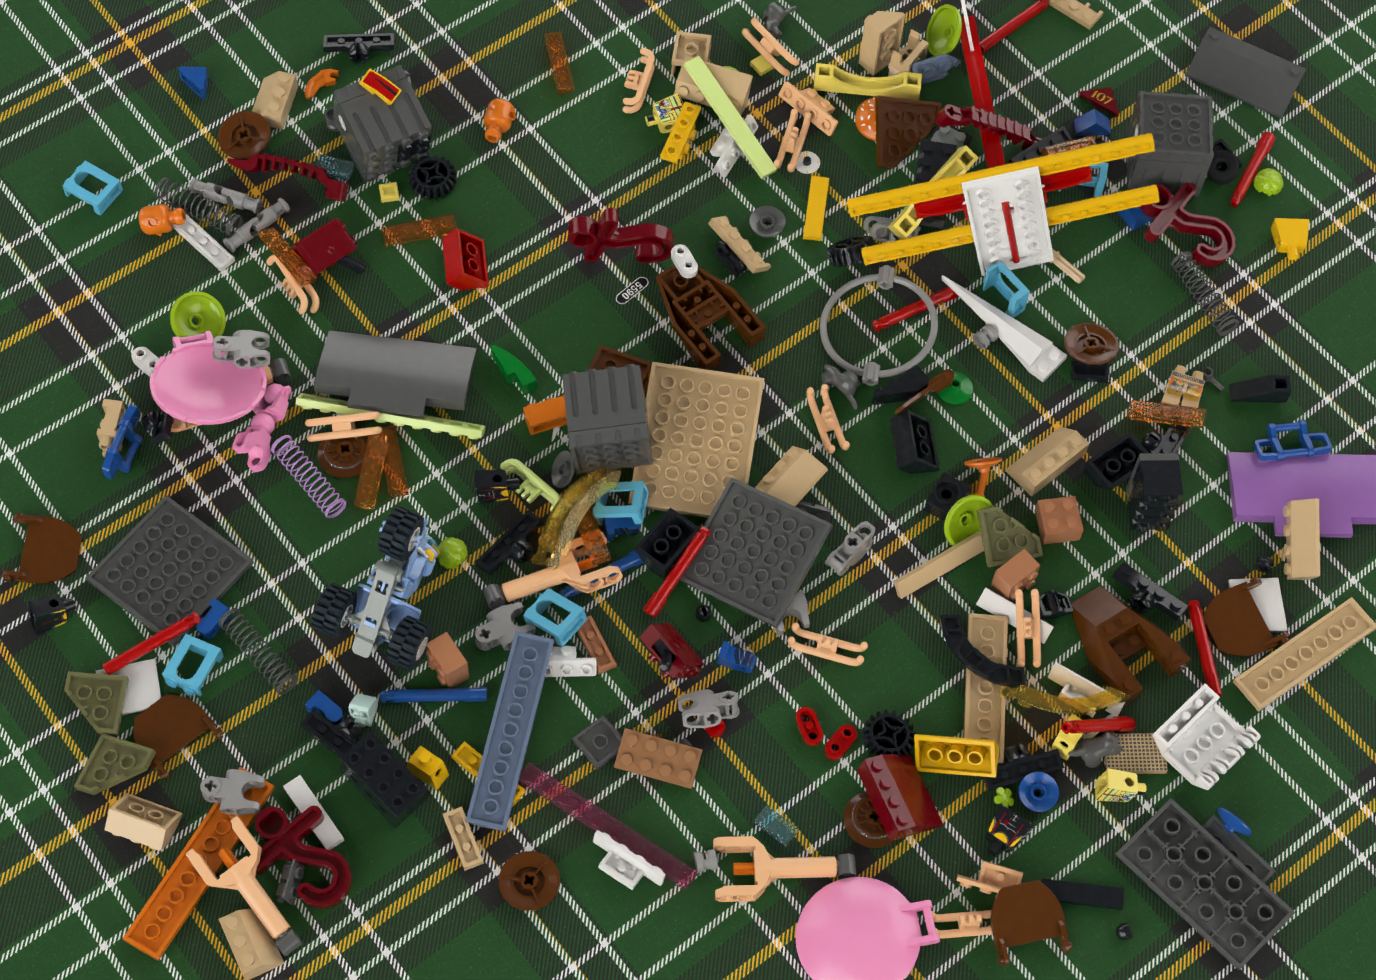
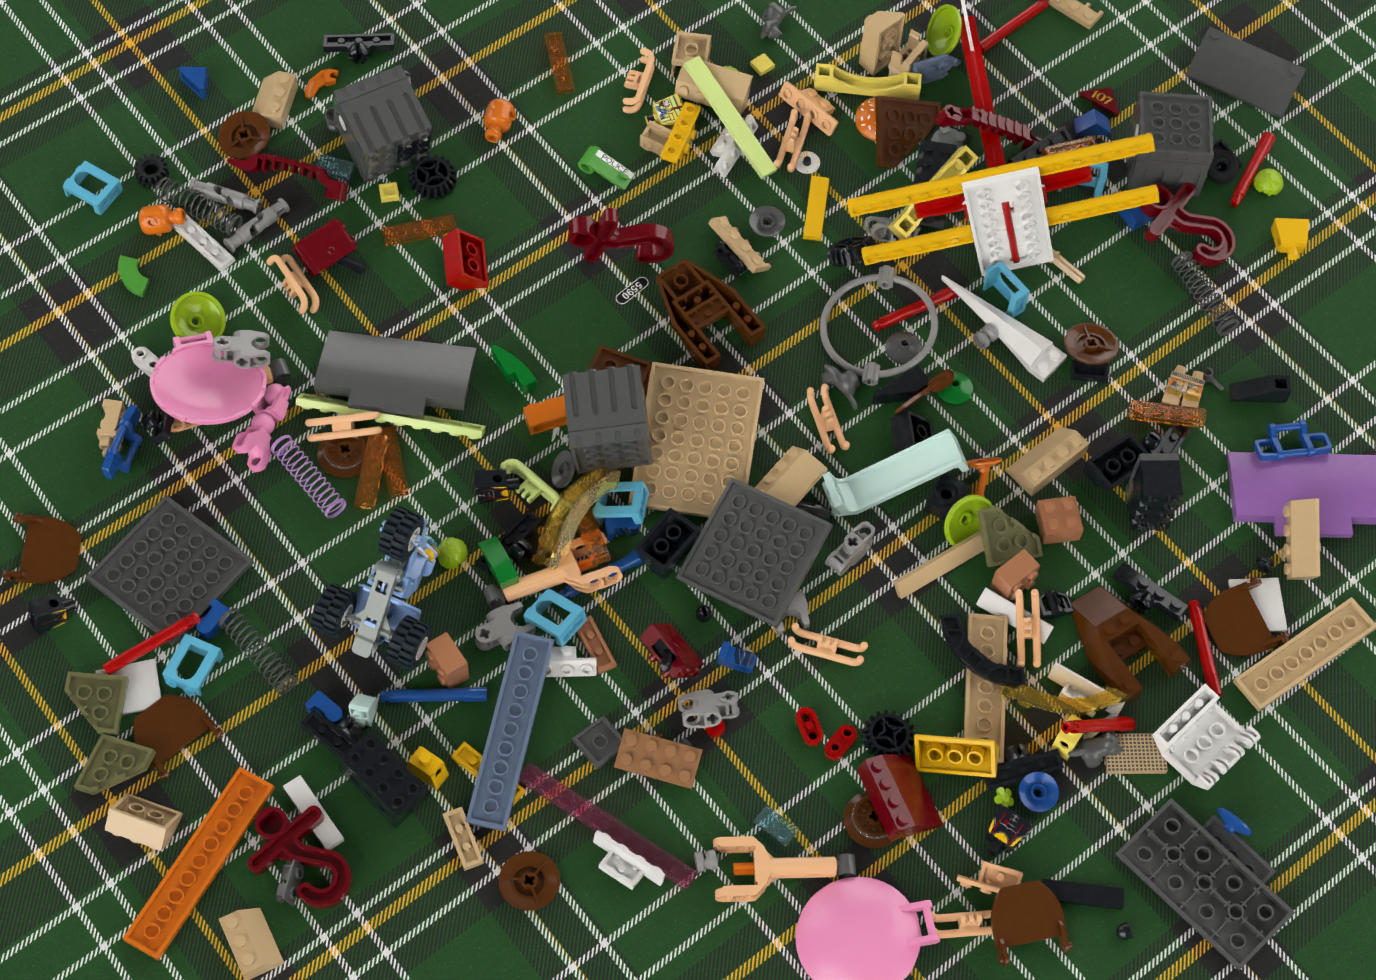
light nougat piece [185,816,303,957] -> none
light grey piece [200,769,265,815] -> none
clear orange plate [258,228,317,286] -> none
slope [359,69,402,105] -> none
red piece [643,526,710,618] -> none
white plate [671,244,698,278] -> none
light nougat piece [742,18,799,76] -> none
light yellow torso [1095,768,1146,802] -> none
none -> bright green tile [118,255,150,297]
none -> black tyre [134,154,169,189]
none -> green slope [478,536,519,590]
none -> bright green door [578,146,635,191]
none -> tan hinge [640,120,672,156]
none -> light aqua panel [822,429,970,517]
none -> dark grey dish [885,331,922,364]

